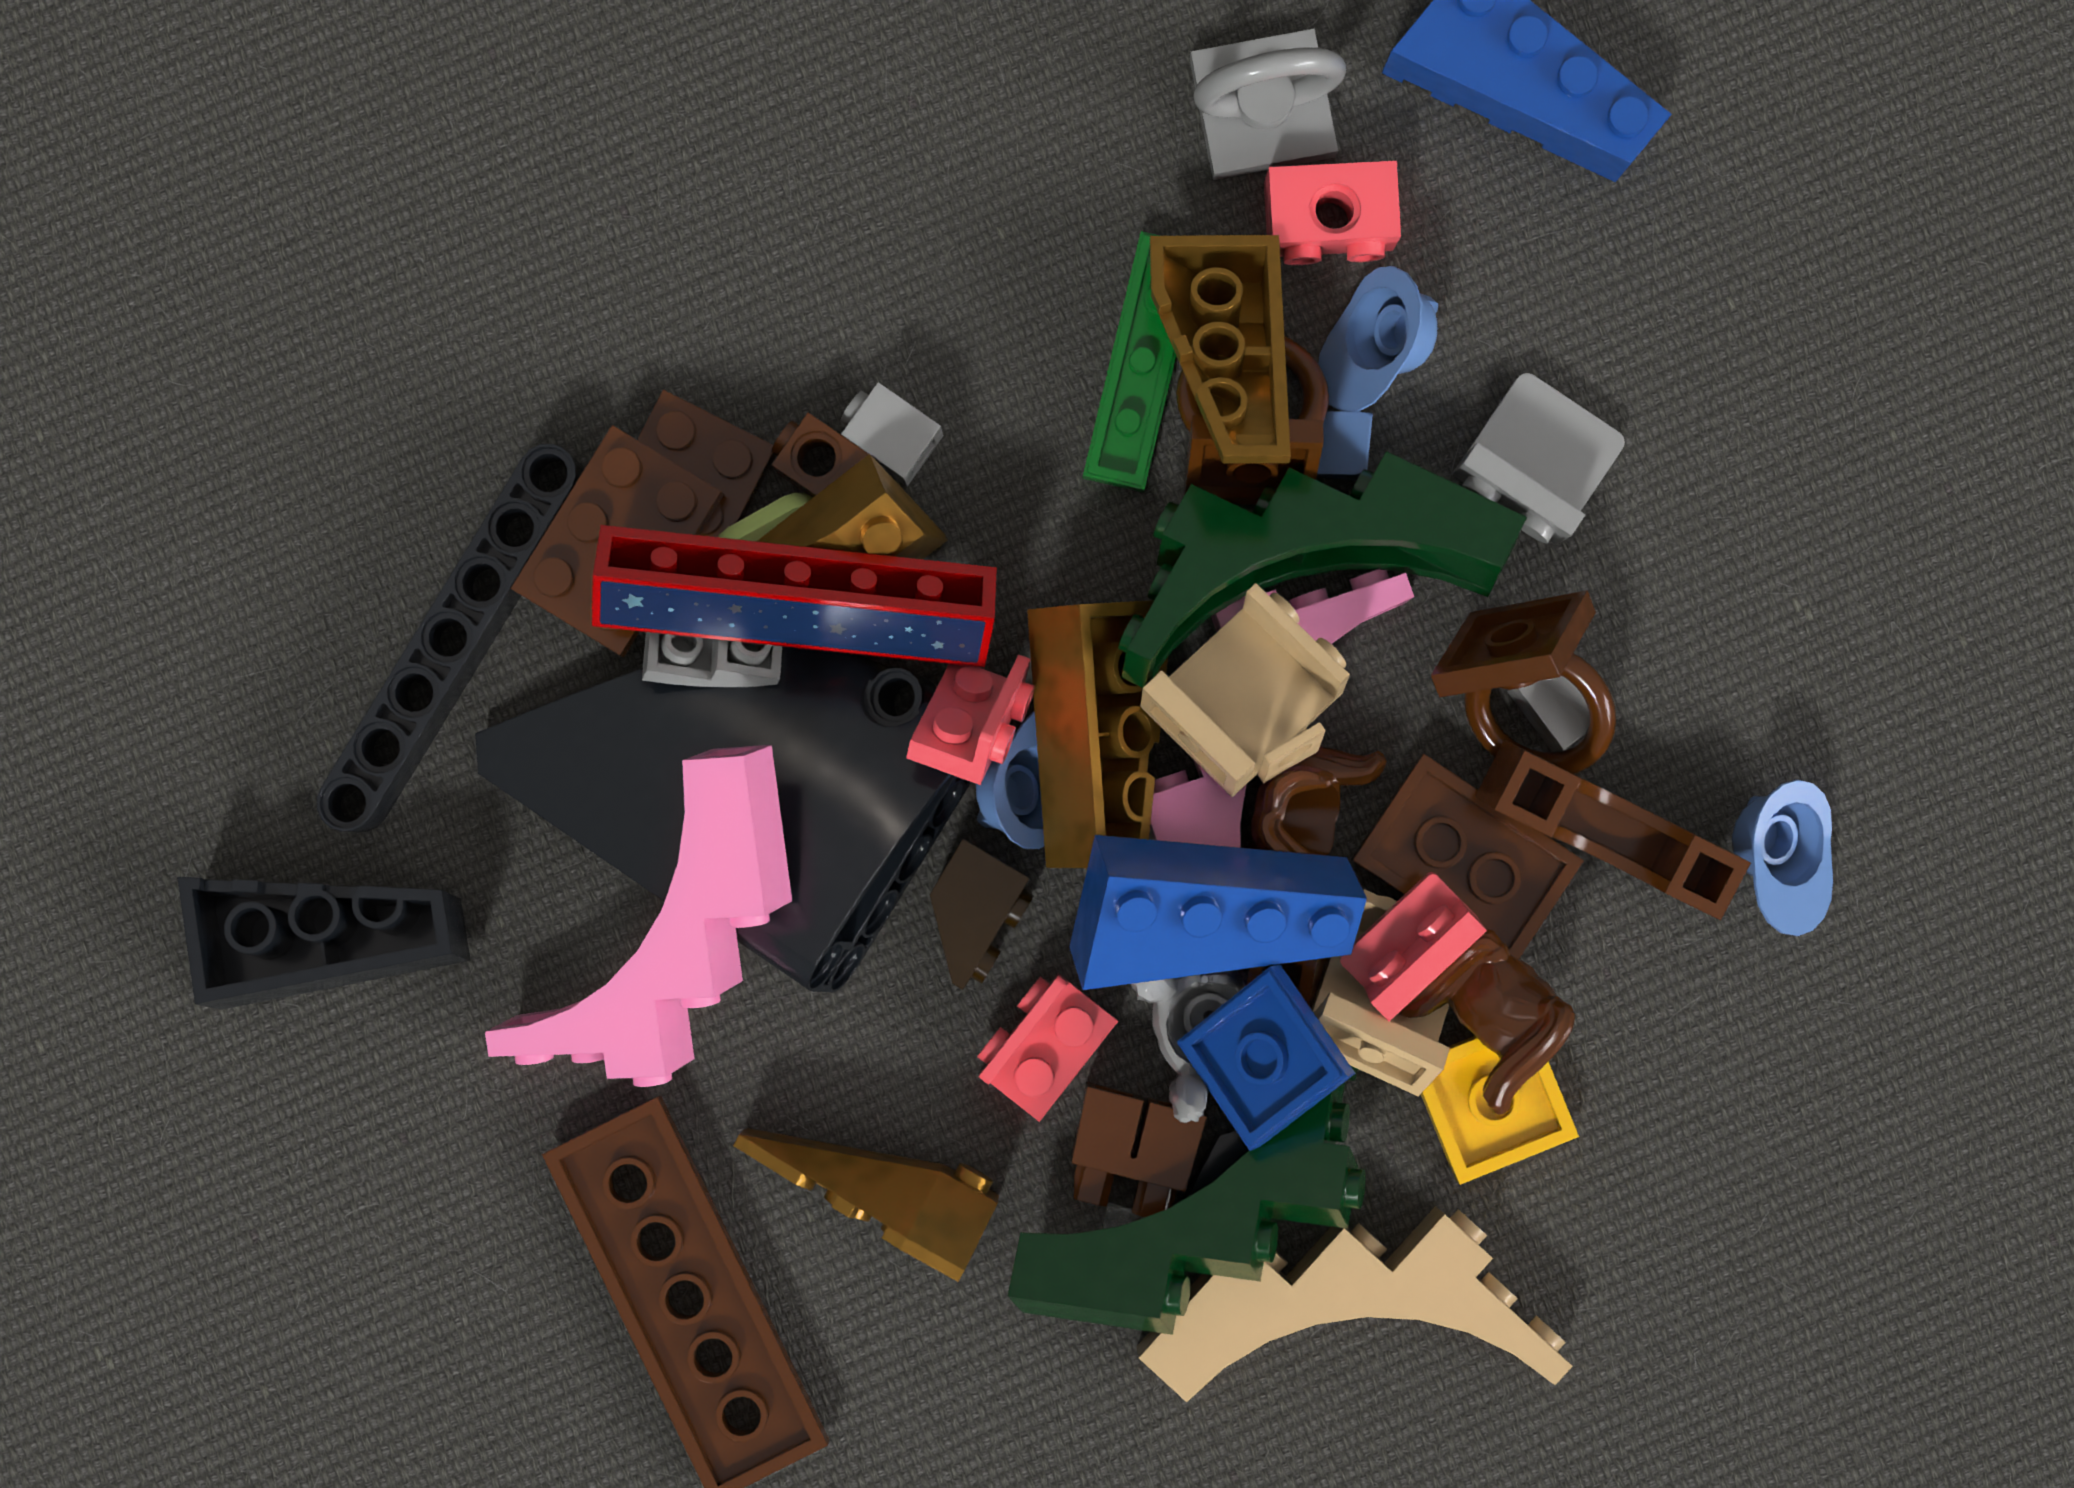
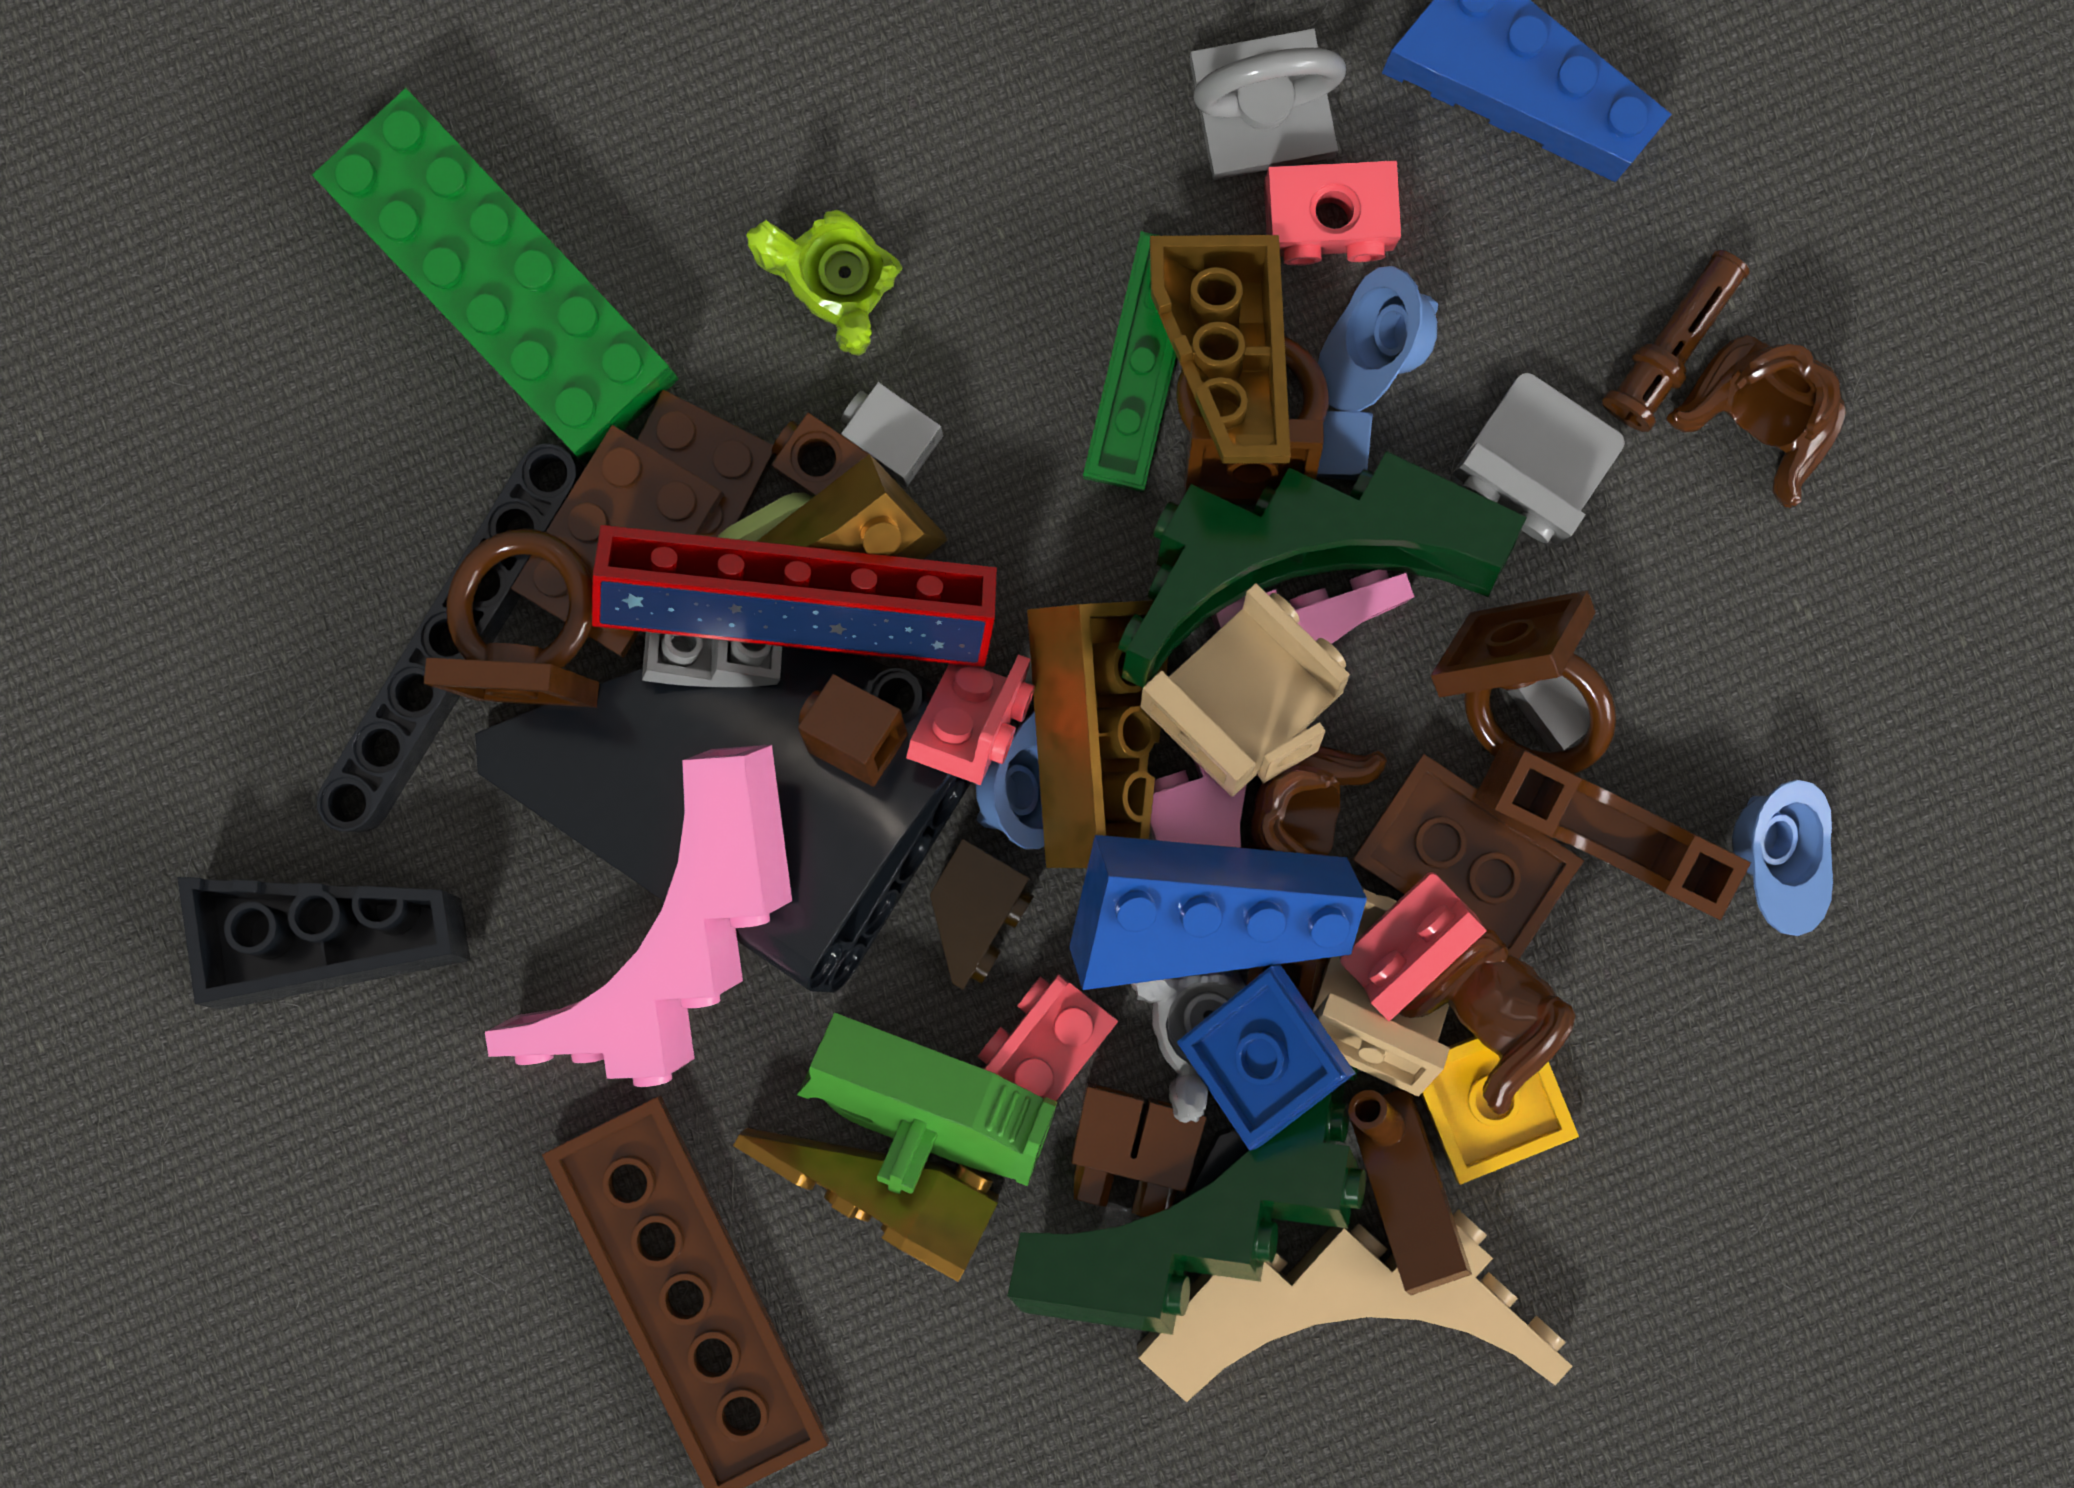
none -> green brick [312,88,679,464]
none -> reddish brown tile [424,529,599,707]
none -> lime hair [746,210,902,356]
none -> bright green piece [797,1012,1057,1194]
none -> reddish brown brick [798,674,908,787]
none -> reddish brown piece [1348,1089,1472,1295]
none -> reddish brown pin [1602,250,1750,432]
none -> reddish brown hair [1666,335,1846,508]

